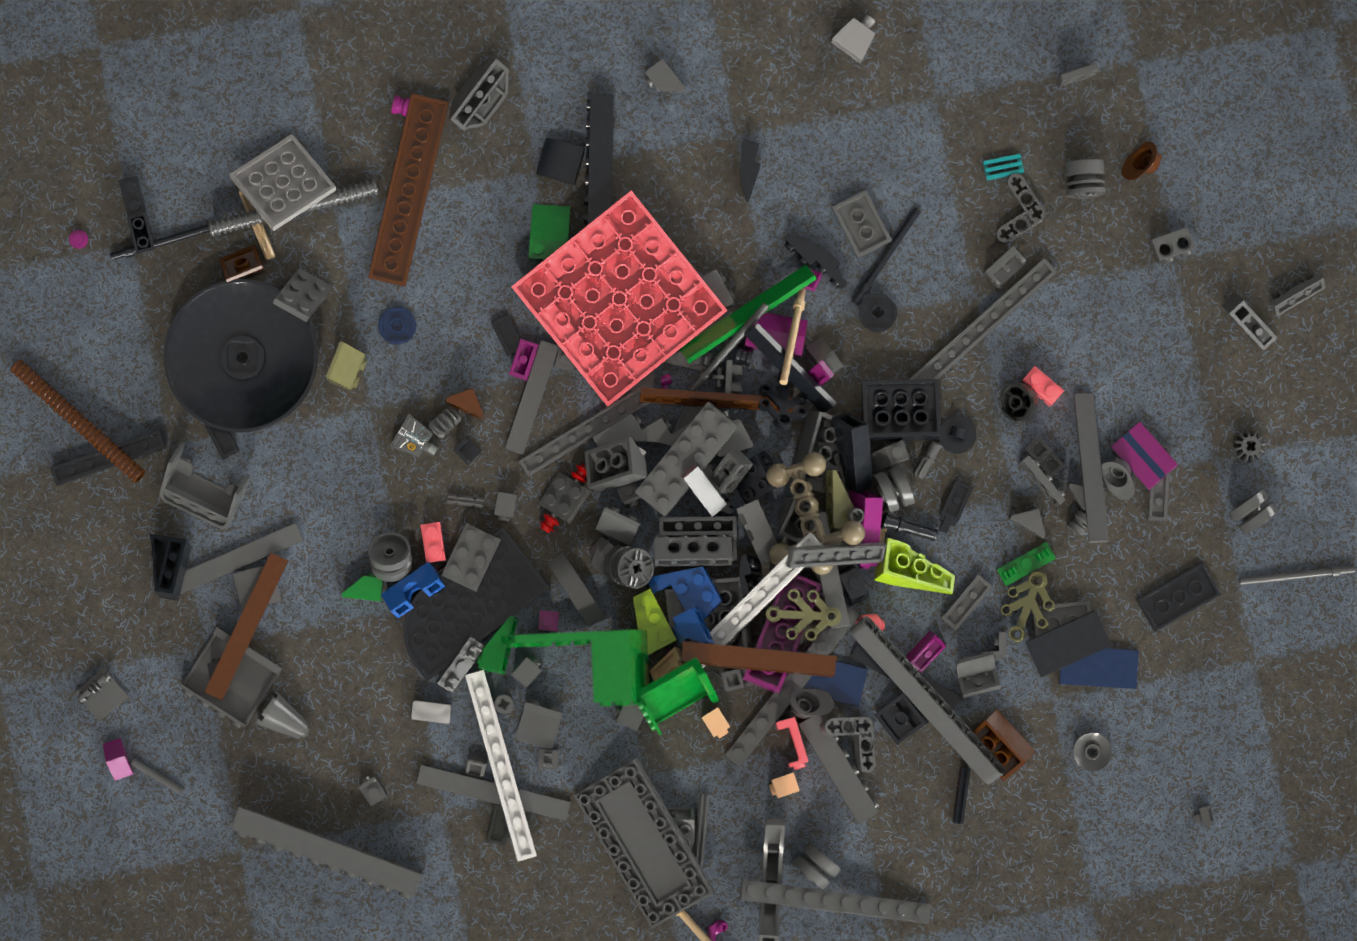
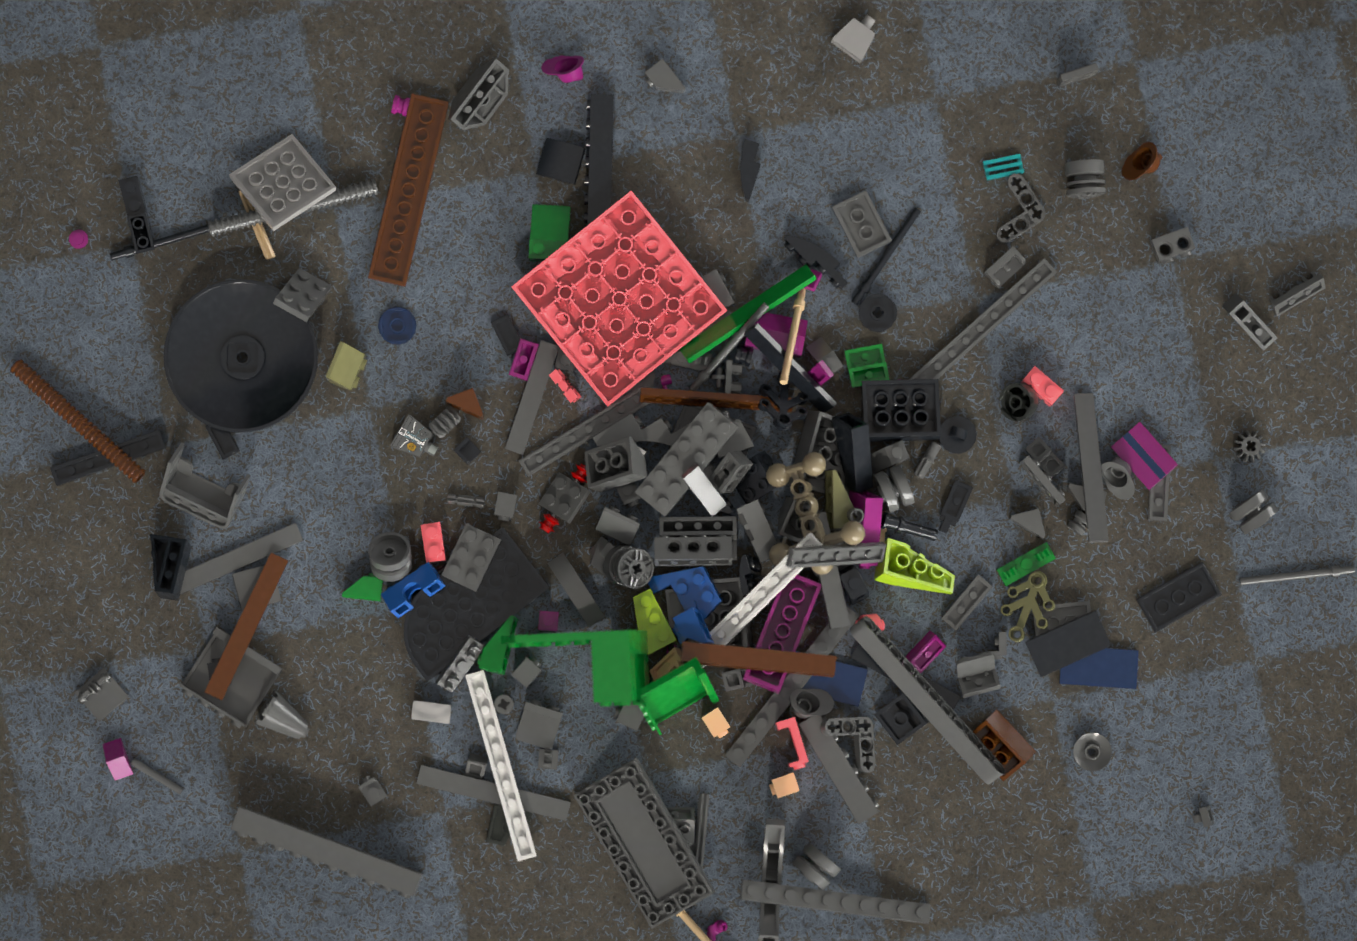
reddish brown slope [219,244,265,282] -> none
olive plant [766,589,842,641] -> none
black axle [953,767,971,824] -> none
none -> magenta piece [541,56,584,83]
none -> coral piece [549,369,582,403]
none -> green slope [844,344,890,388]

